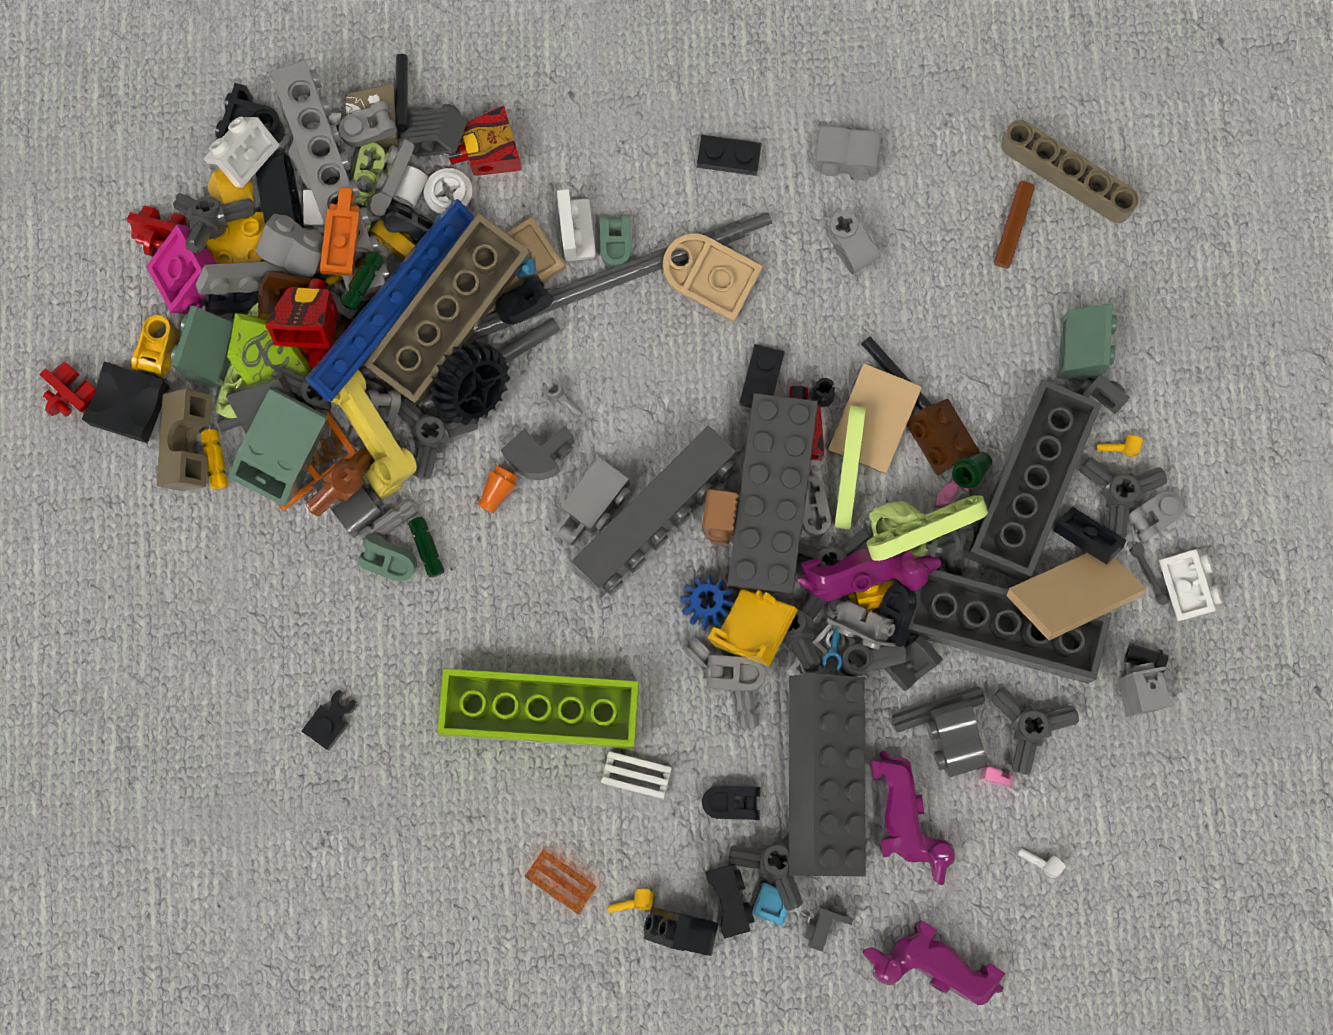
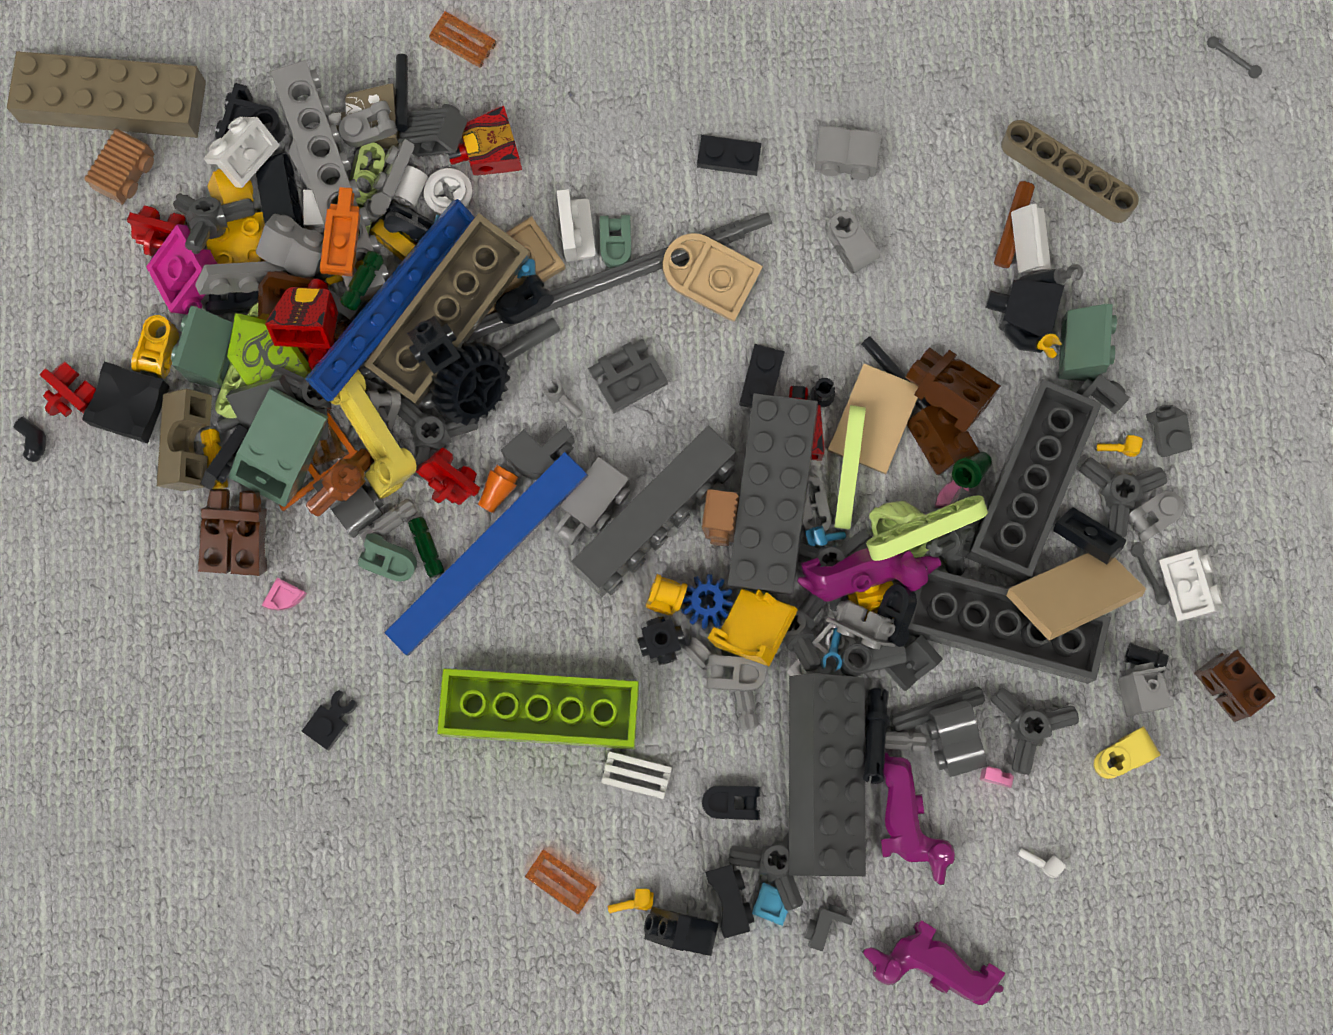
none -> dark tan brick [7,51,206,138]
none -> black arm [13,416,46,462]
none -> medium nougat brick [84,129,155,205]
none -> reddish brown hips [198,489,267,576]
none -> black plate [200,424,248,490]
none -> bright pink tile [262,578,307,610]
none -> blue tile [384,452,589,656]
none -> black brick [407,316,461,374]
none -> red hips [416,448,480,505]
none -> clear orange tile [429,11,497,68]
none -> dark grey plate [588,339,668,414]
none -> black brick [637,616,686,665]
none -> yellow piece [645,574,688,616]
none -> dark azure hand [805,526,846,546]
none -> black pin [863,688,890,784]
none -> light grey axle [865,731,927,751]
none -> reddish brown hips [905,347,1001,433]
none -> black torso [985,264,1083,358]
none -> white panel [1011,204,1051,273]
none -> light yellow piece [1093,726,1161,779]
none -> dark grey bracket [1146,405,1193,457]
none -> reddish brown hips [1194,650,1276,722]
none -> dark grey hinge [1207,36,1262,79]

